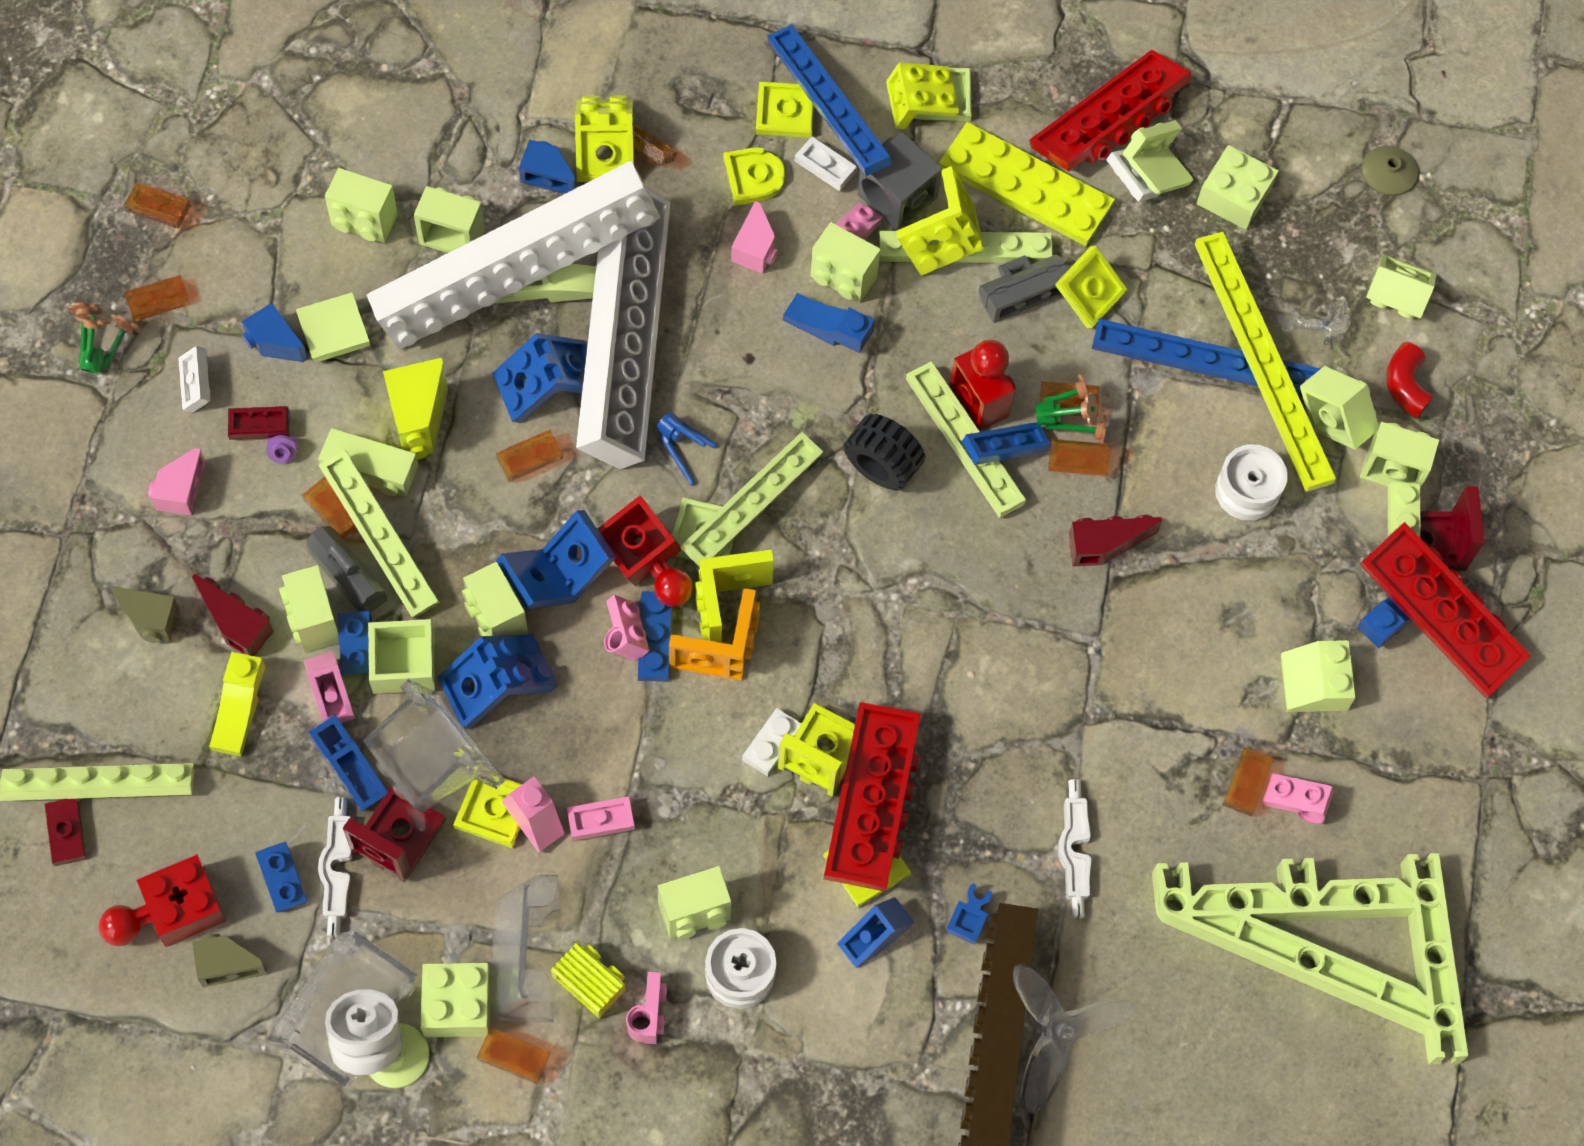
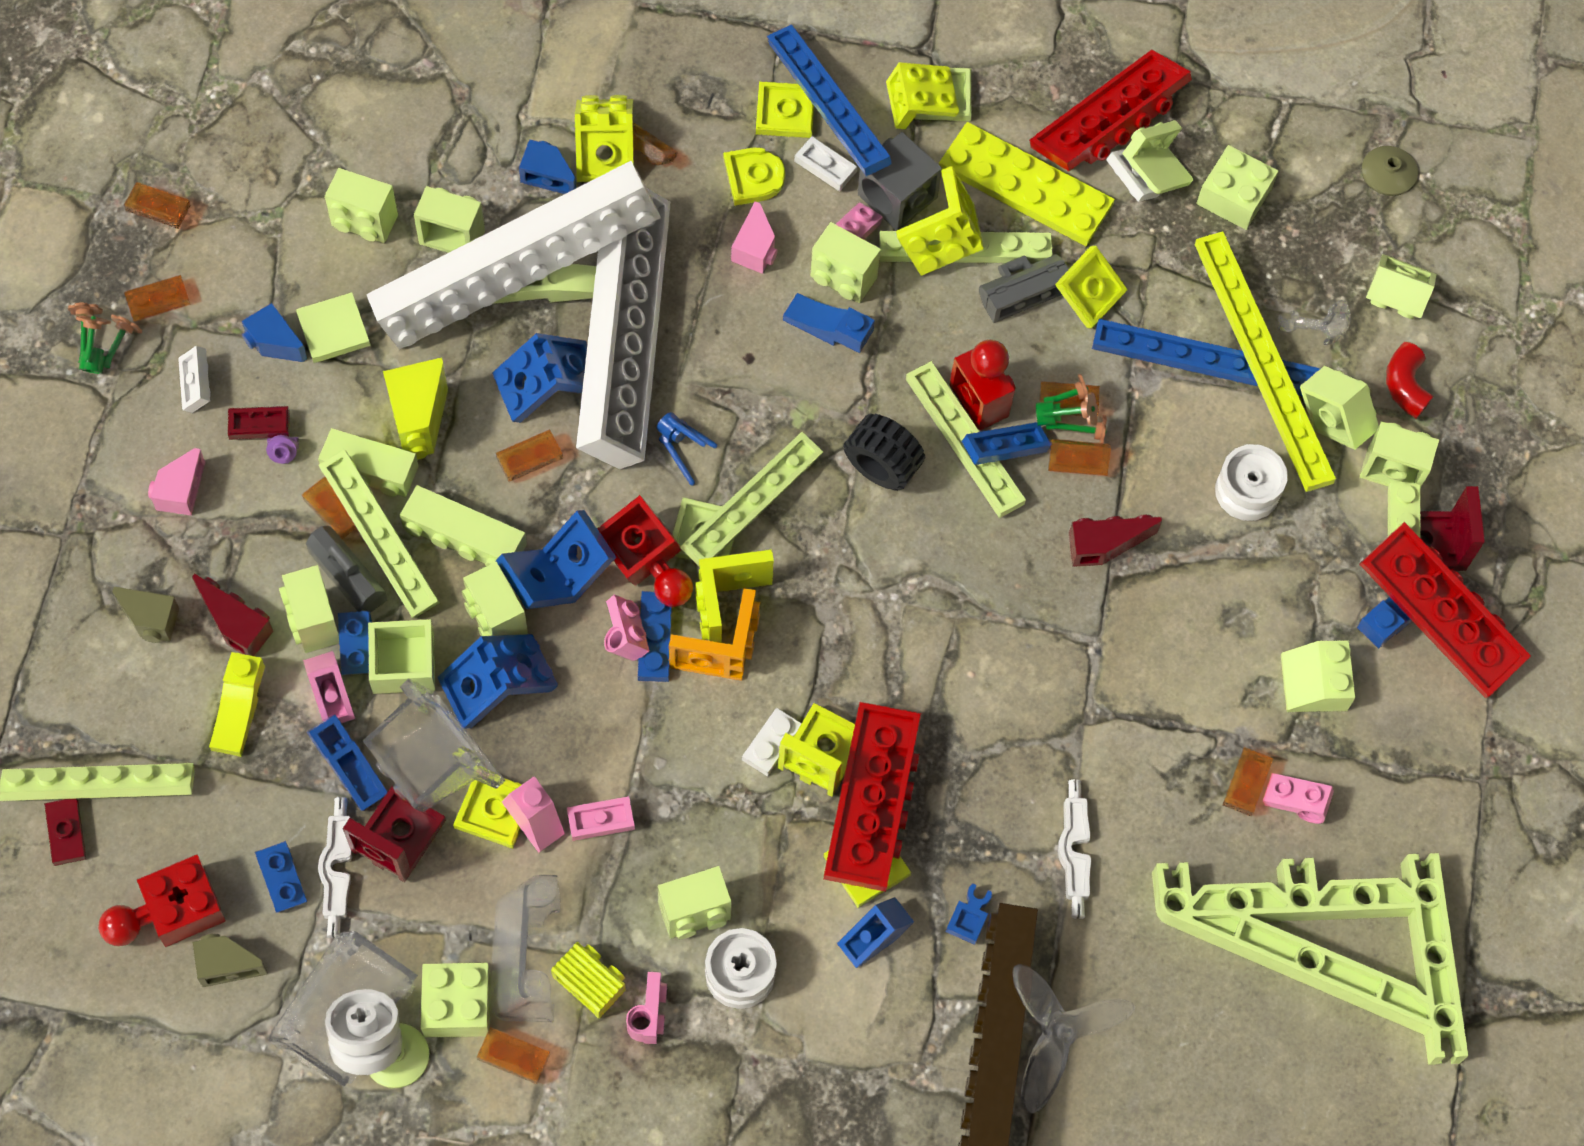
none -> yellowish green brick [400,485,527,566]

